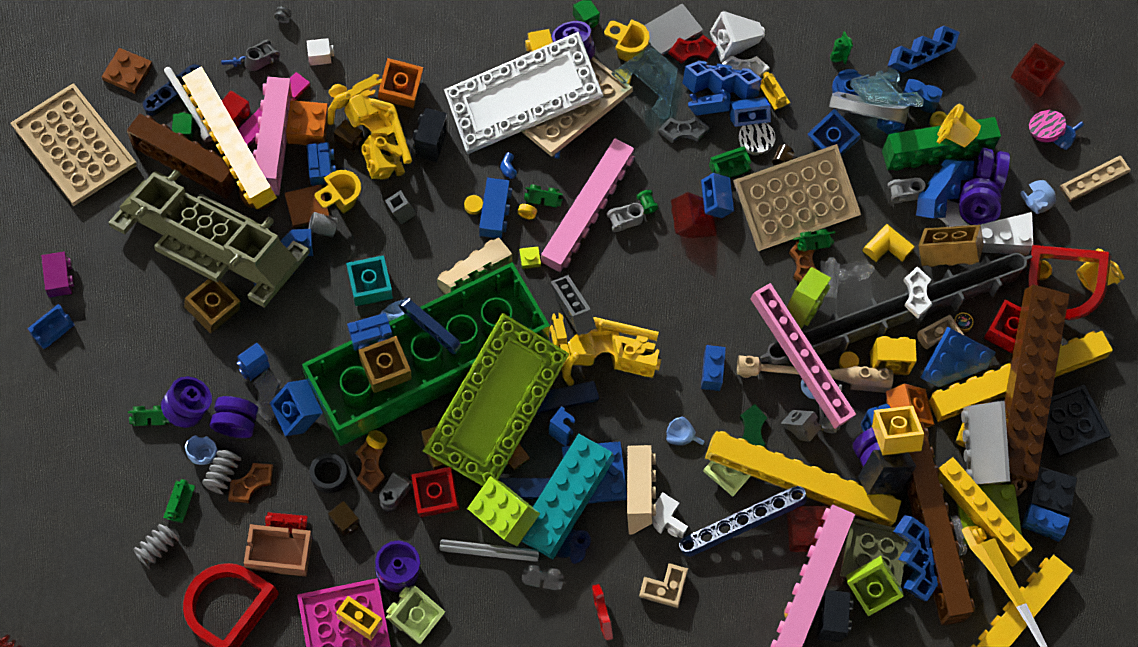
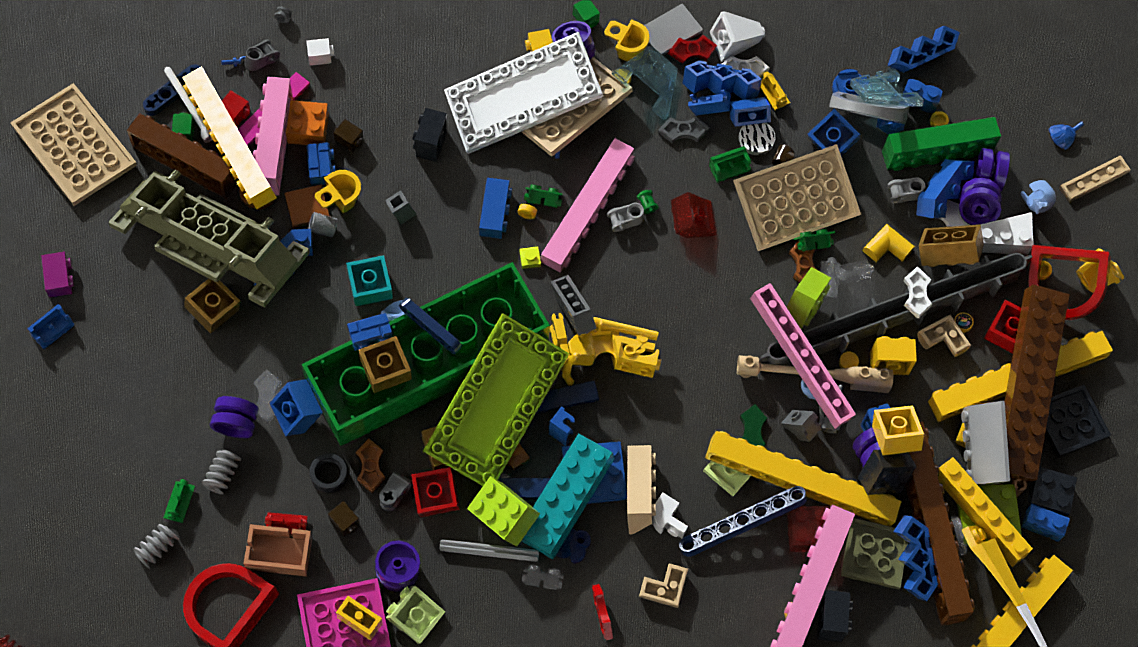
dark orange plate [102,48,153,94] -> none
green hinge [128,405,170,426] -> none
dark purple wheel [161,376,212,428] -> none
light blue hair [185,435,218,465] -> none
dark orange tile [228,463,274,503] -> none
blue brick [236,343,270,381] -> none
yellow piece [327,74,412,179] -> none
yellow tile [366,430,387,449] -> none
orange brick [378,58,423,108] -> none
tan wedge [437,237,512,295] -> none
yellow tile [464,195,483,215] -> none
blue arm [500,152,517,179] -> none
medium blue piece [666,417,704,445] -> none
blue brick [701,173,734,218] -> none
blue brick [701,345,726,391] -> none
green hinge [830,31,853,64] -> none
lime brick [846,556,904,616] -> none
orange slope [886,383,934,427] -> none
blue plate [920,327,996,387] -> none
yellow container [937,104,981,147] -> none
clear red brick [1010,43,1065,98] -> none
tile [1029,110,1067,142] -> none

